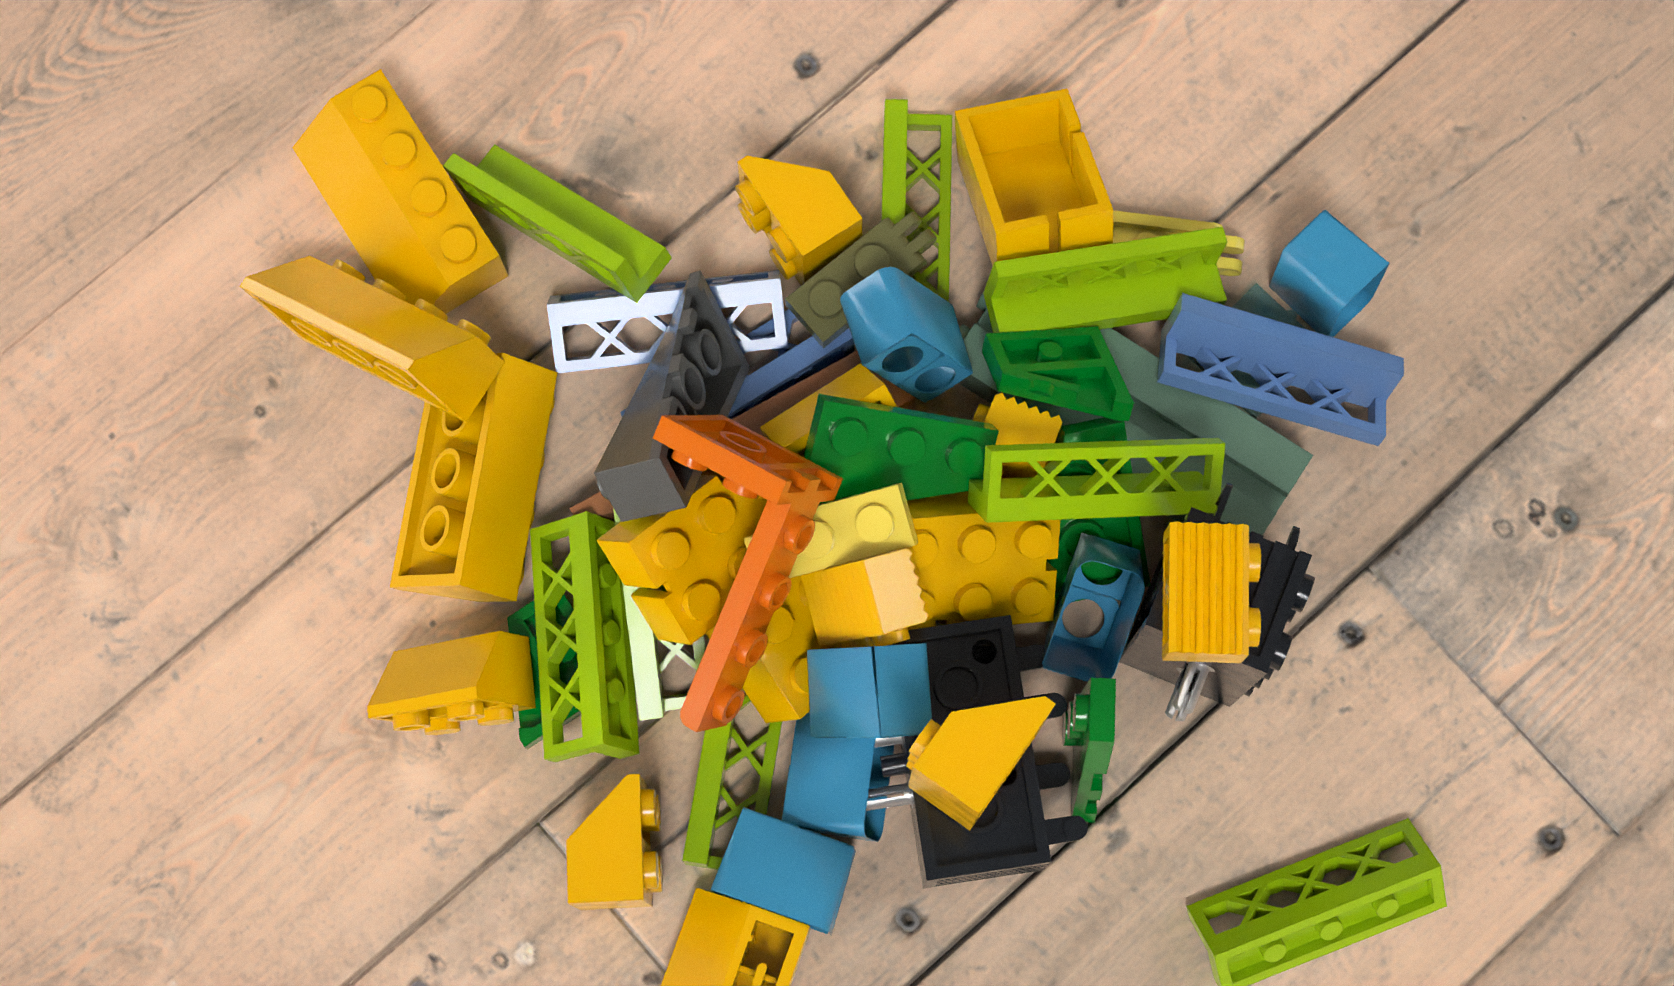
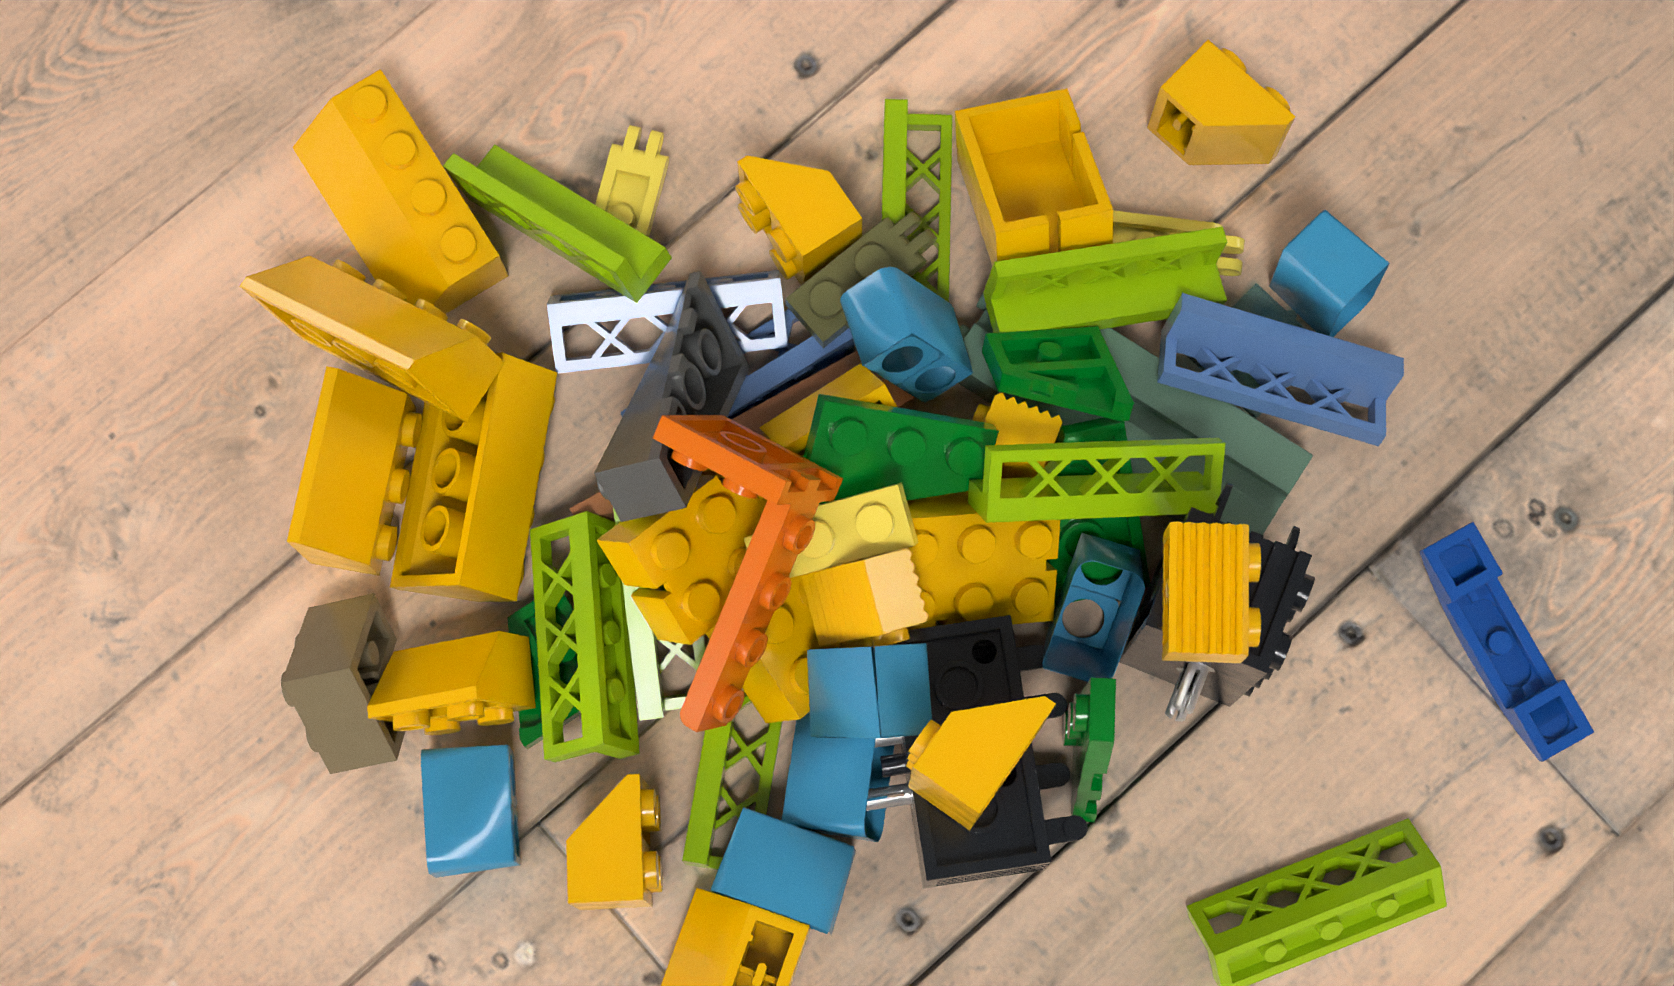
none -> dark tan brick [281,593,406,774]
none -> yellow slope [287,366,422,576]
none -> dark azure piece [421,745,521,878]
none -> light yellow hinge [581,125,669,271]
none -> yellow slope [1147,39,1296,165]
none -> blue slope [1419,522,1594,762]

